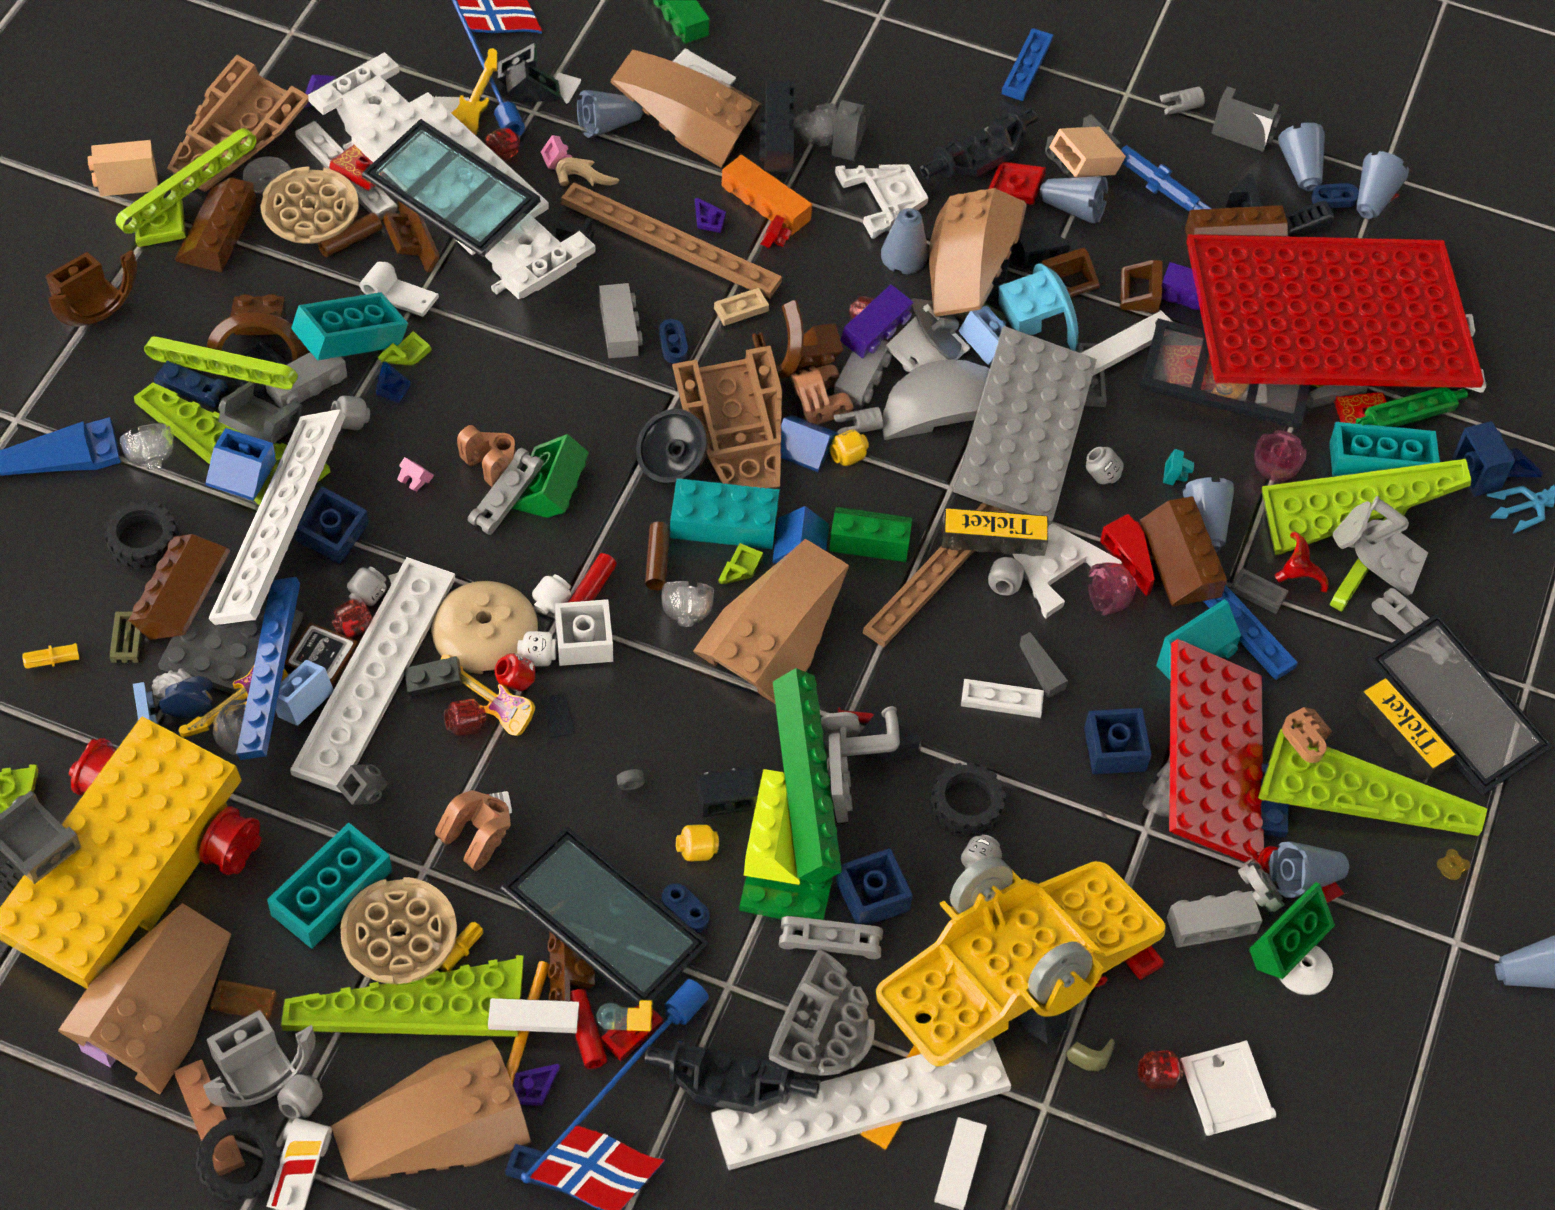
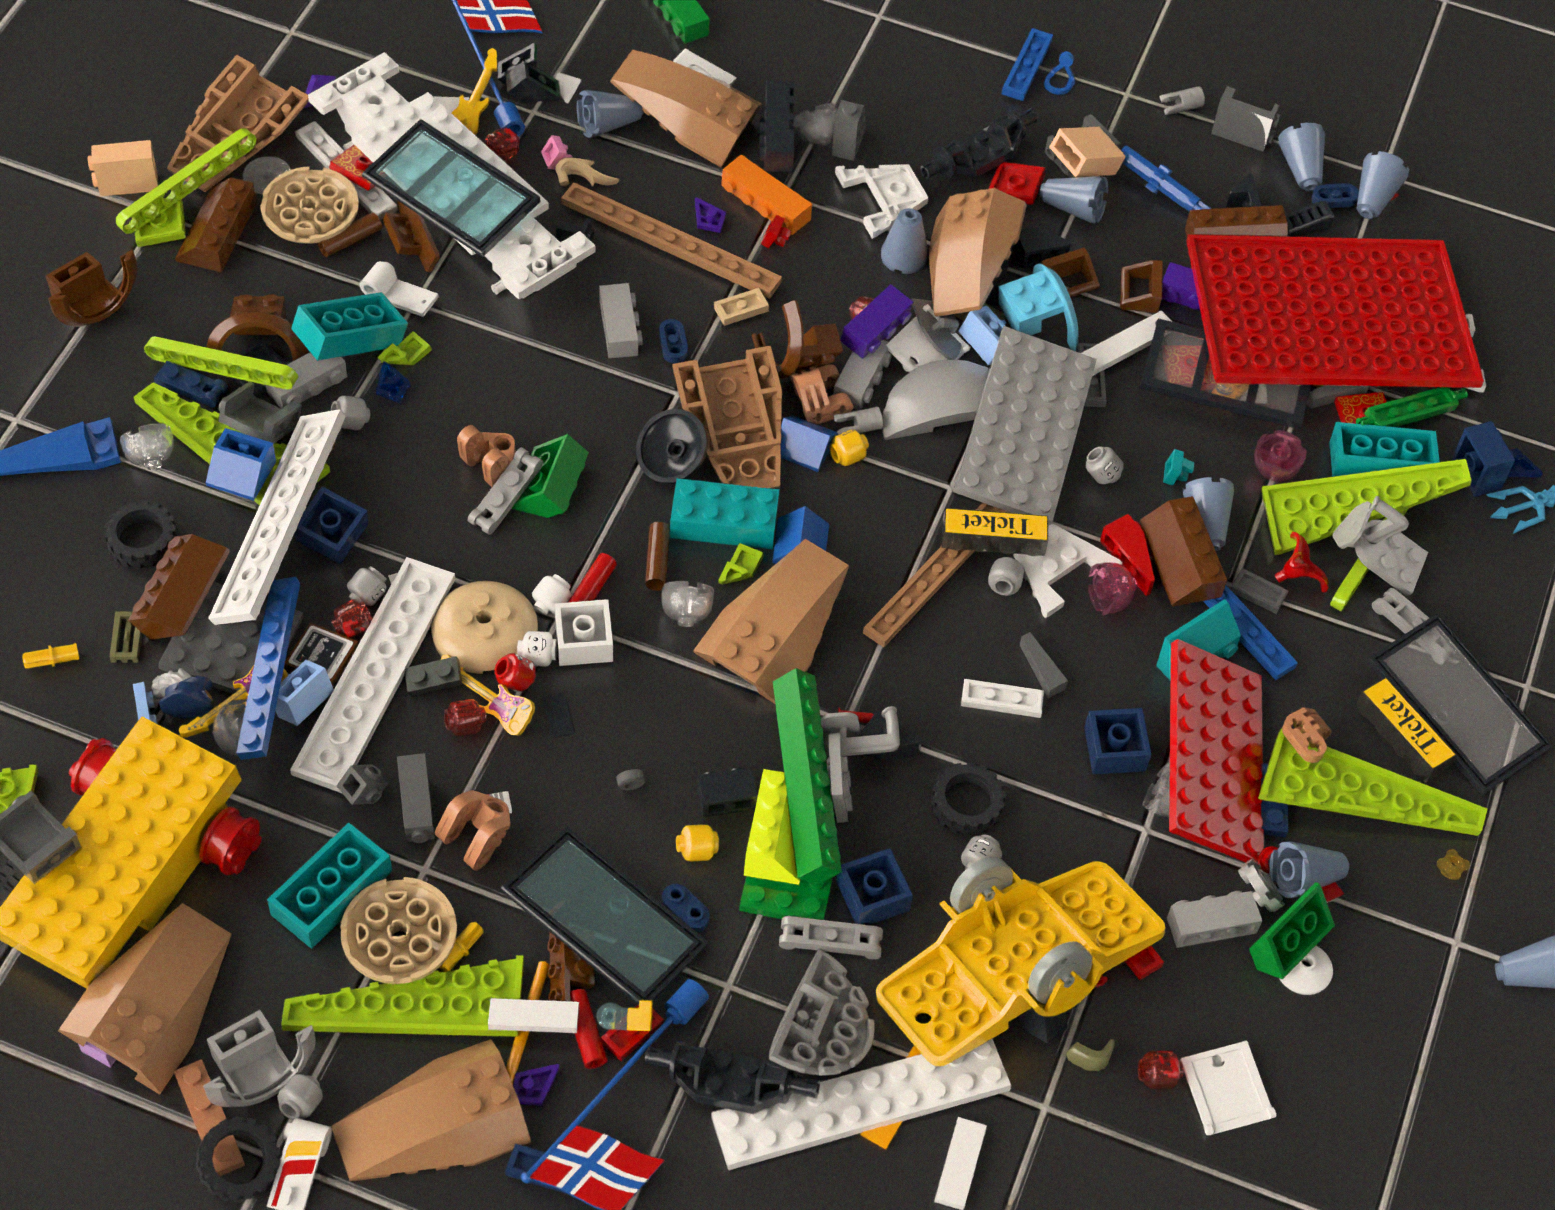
clear orange tile [210,980,277,1021] -> none
bright pink tile [397,457,434,492] -> none
green slope [829,507,912,562] -> none
none -> dark grey slope [397,753,435,843]
none -> blue piece [1044,51,1075,95]

